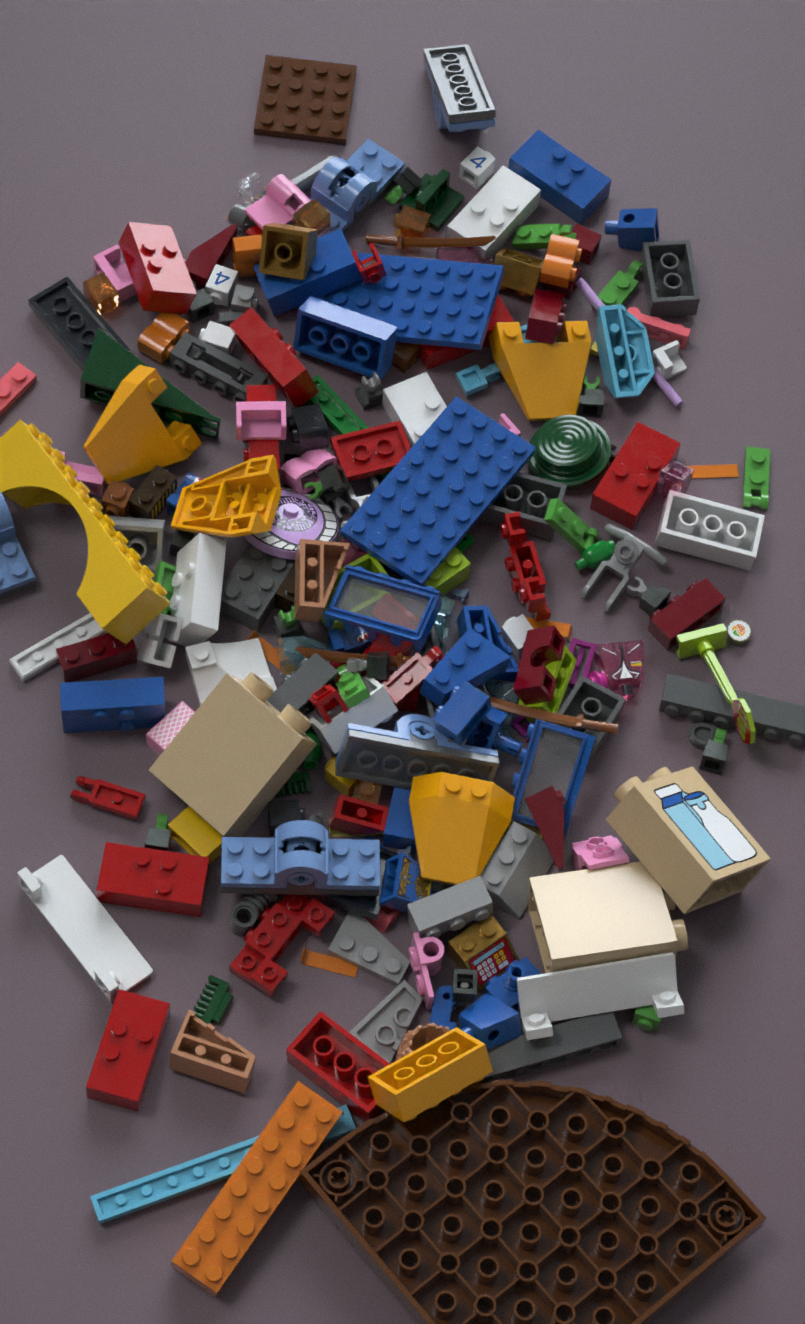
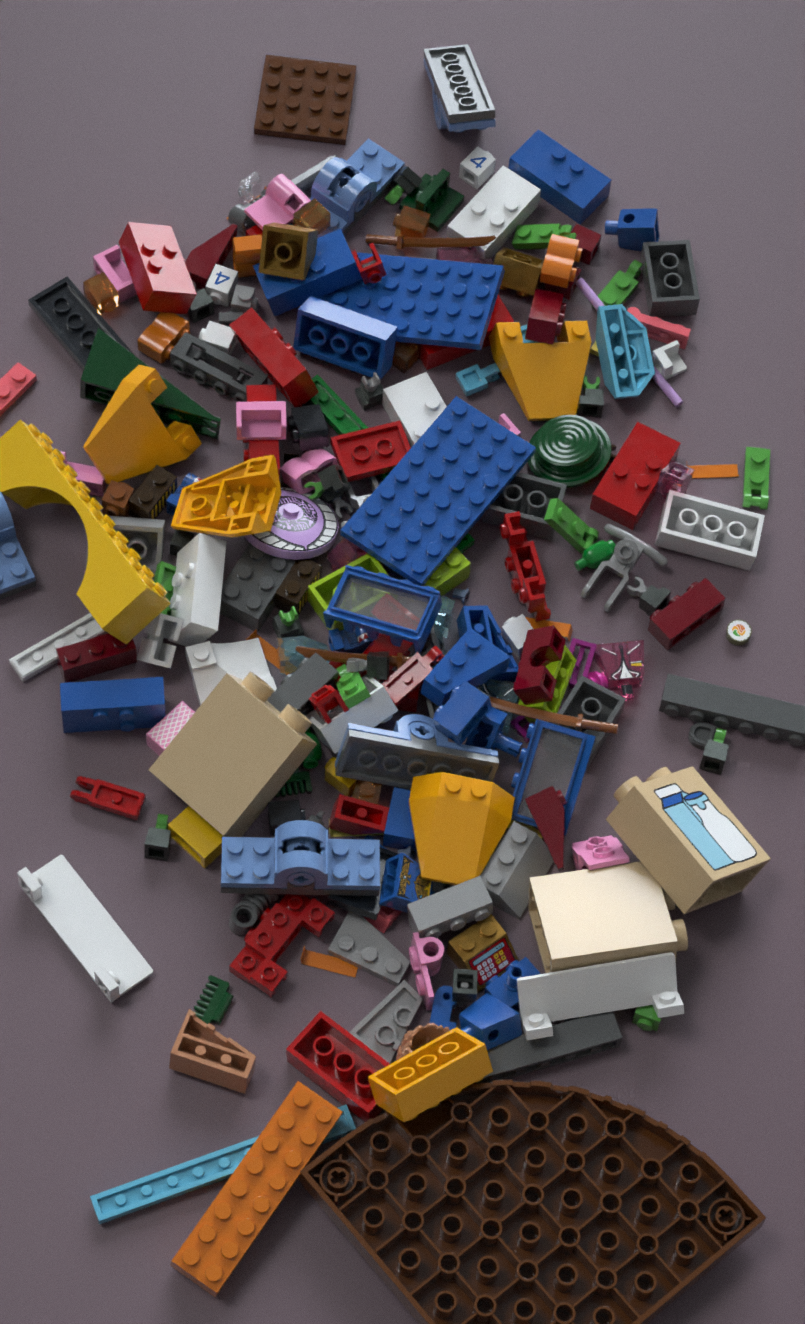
red brick [86,989,170,1112] -> none
red brick [96,842,210,917] -> none
nougat wedge [294,539,350,622] -> none
lime piece [676,623,756,744] -> none

